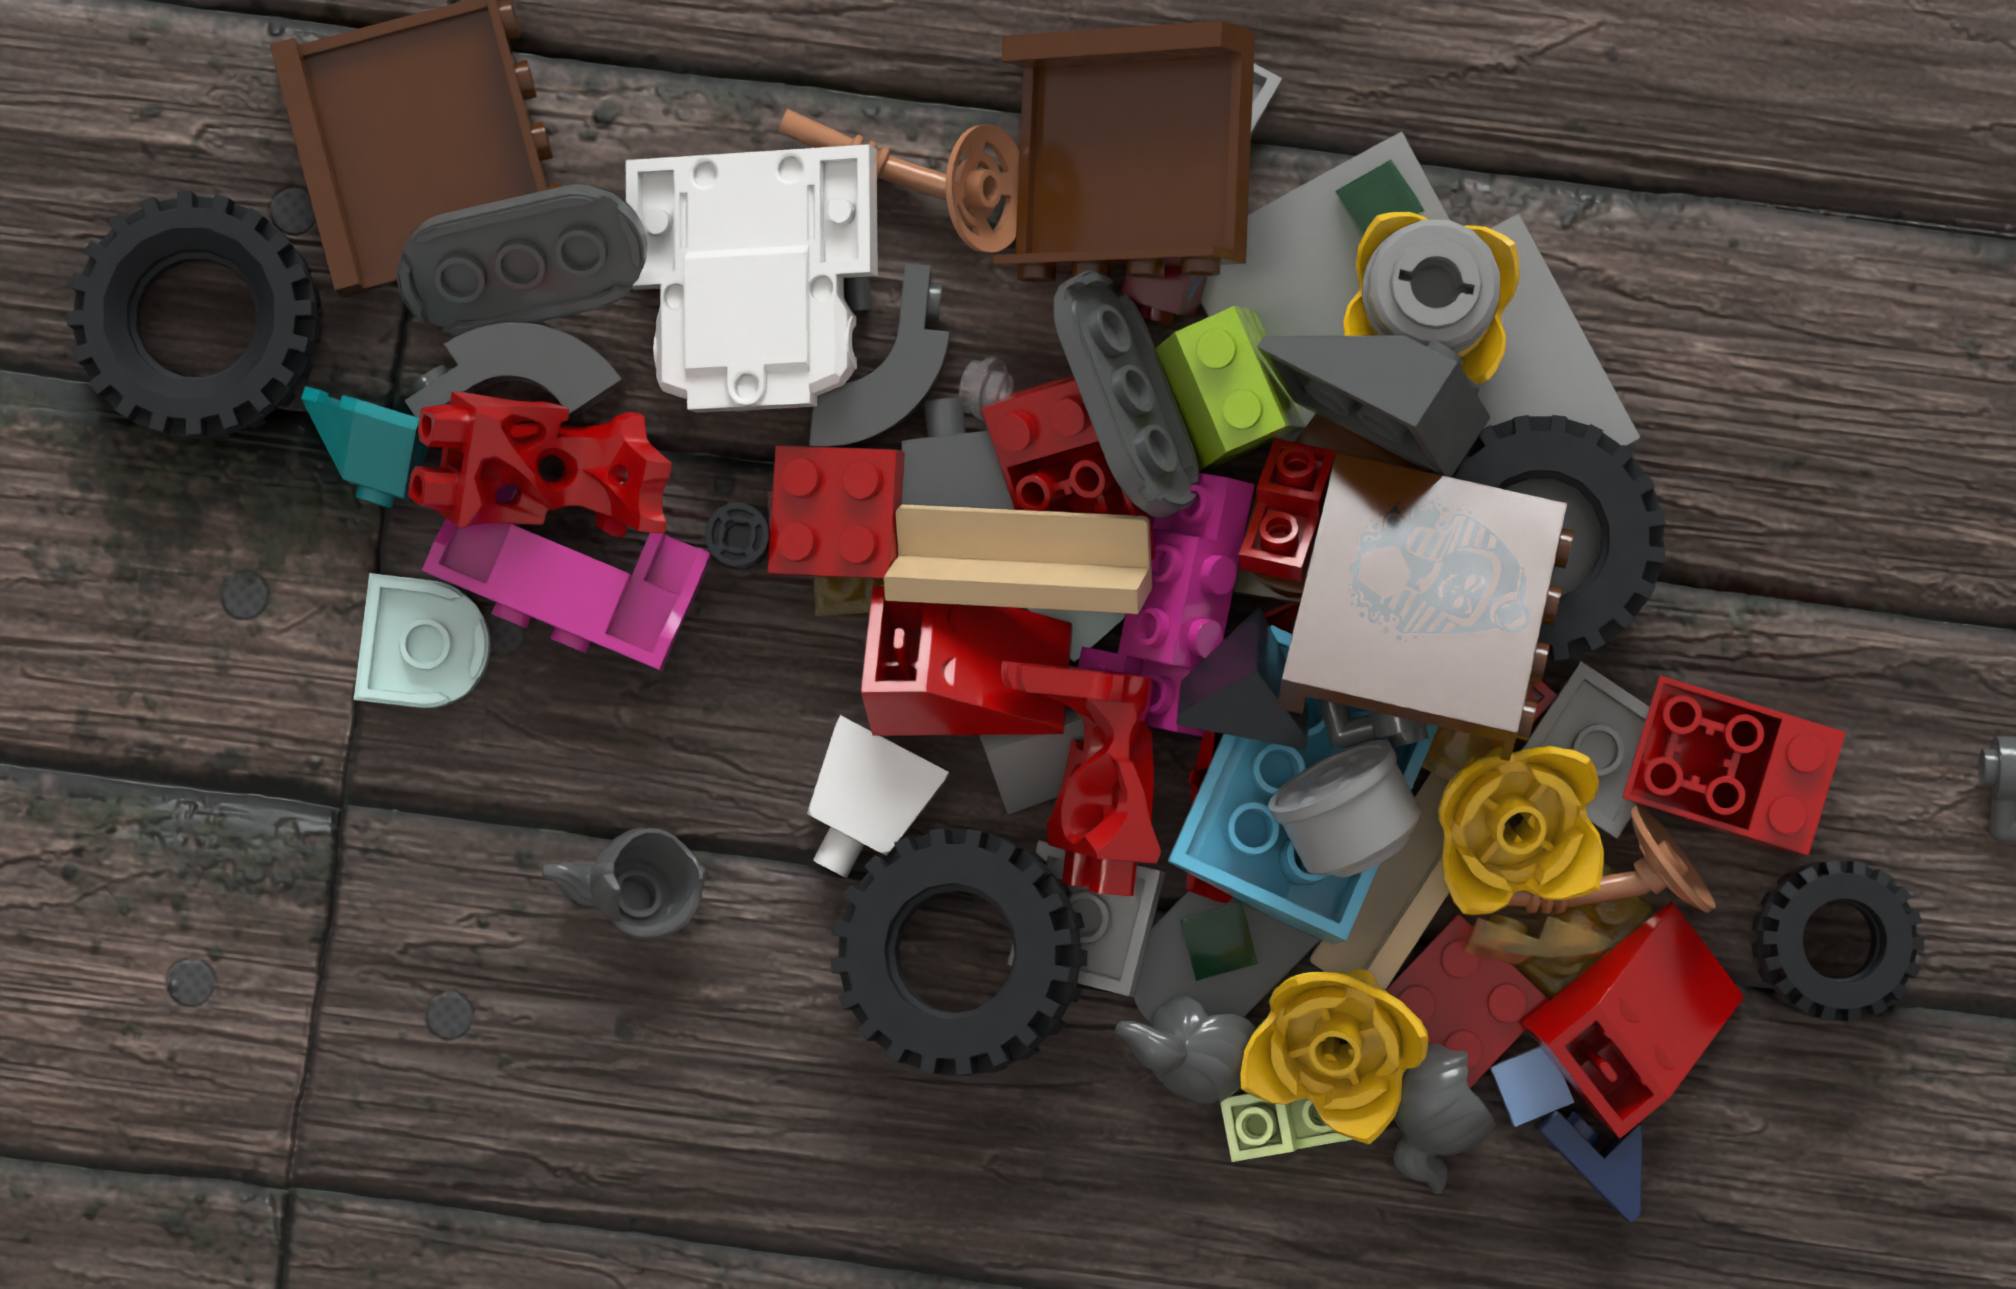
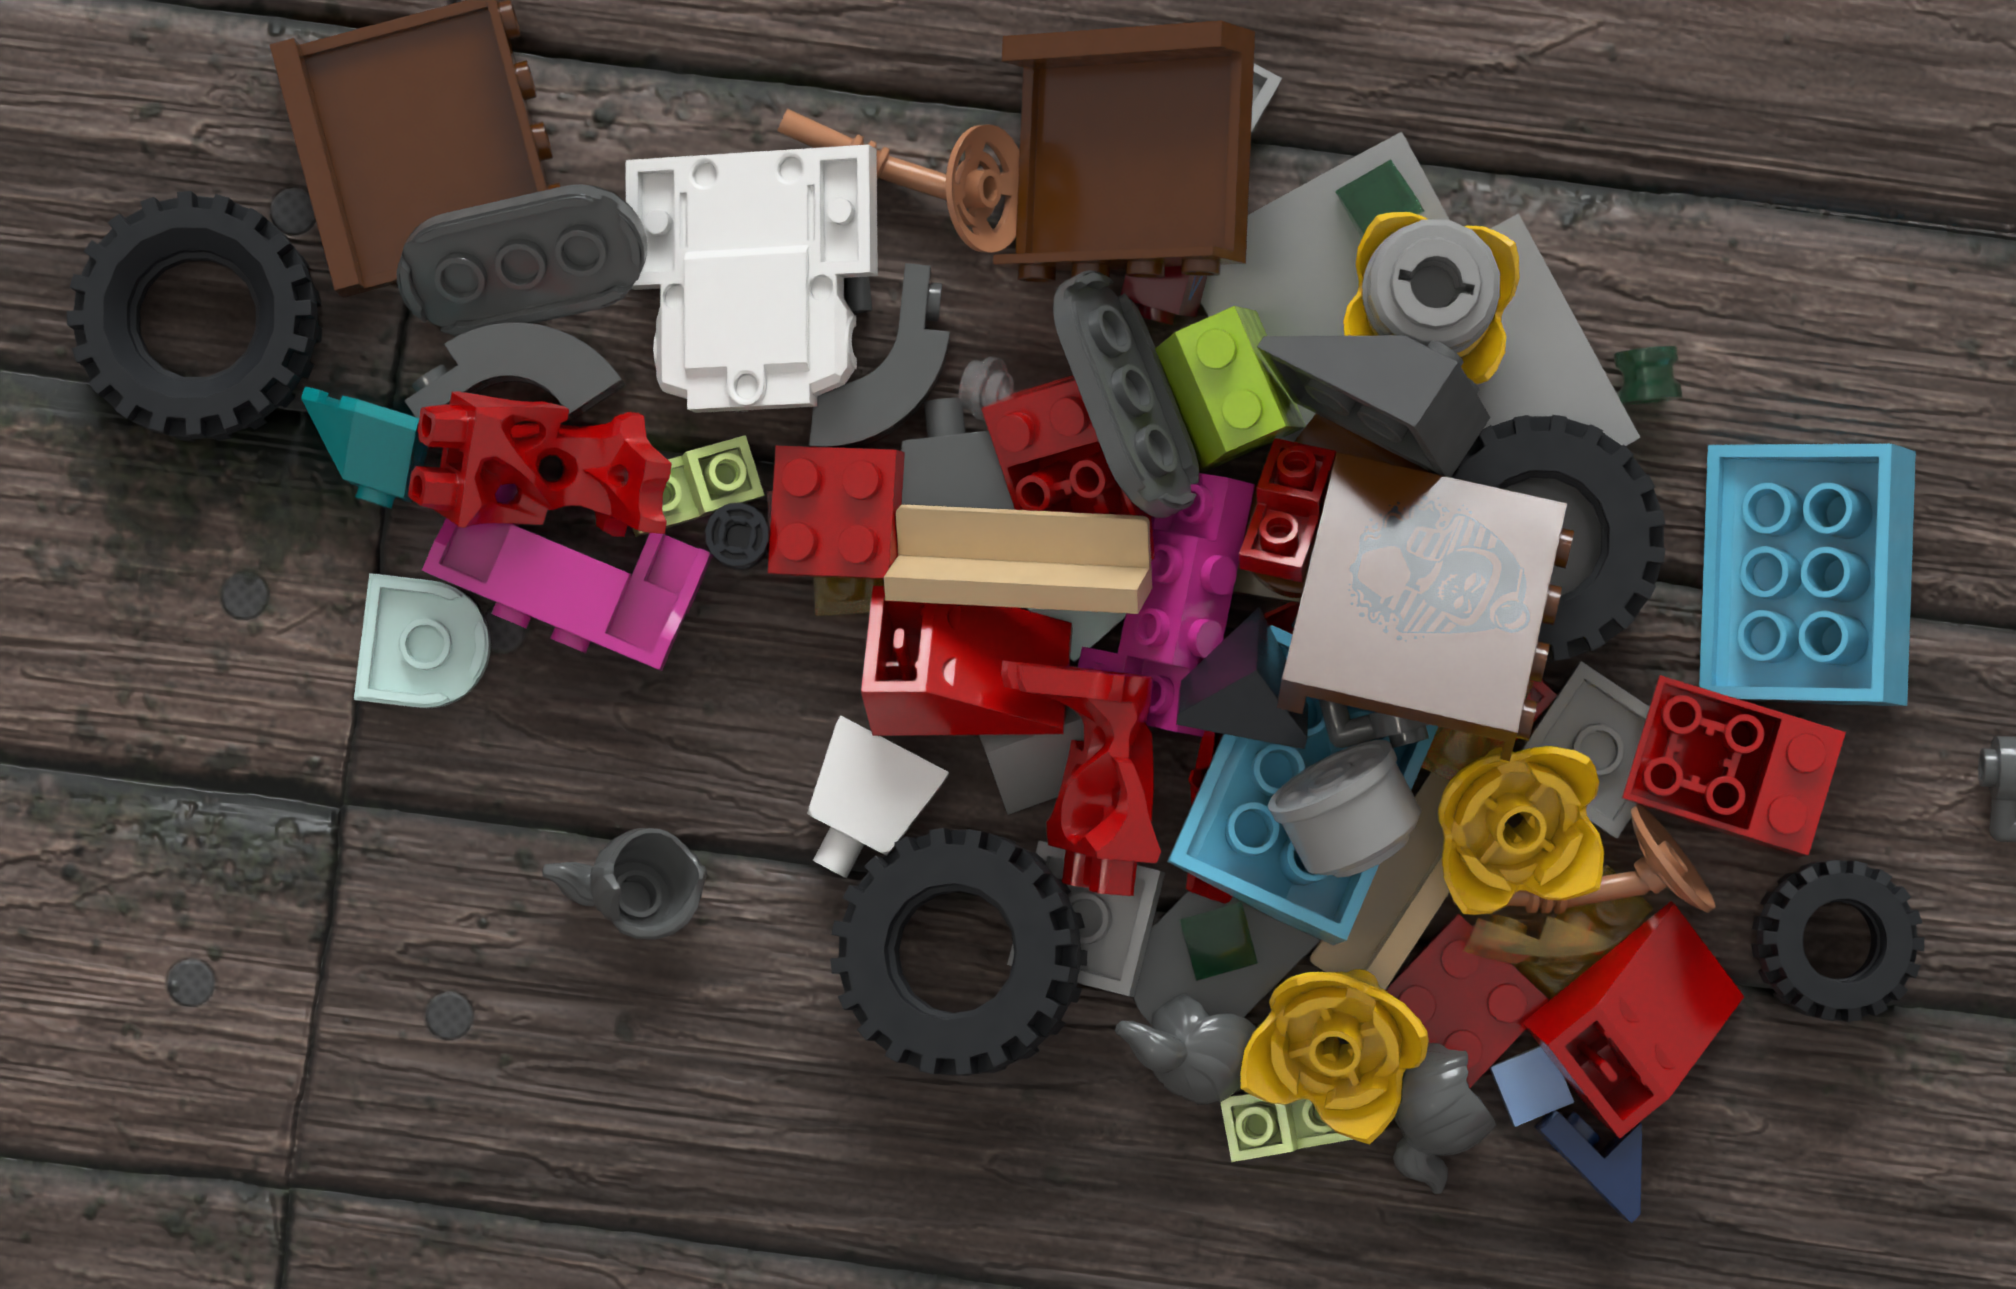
none -> yellowish green slope [633,435,765,537]
none -> clear green wheel [1614,346,1683,406]
none -> medium azure slope [1699,444,1916,706]

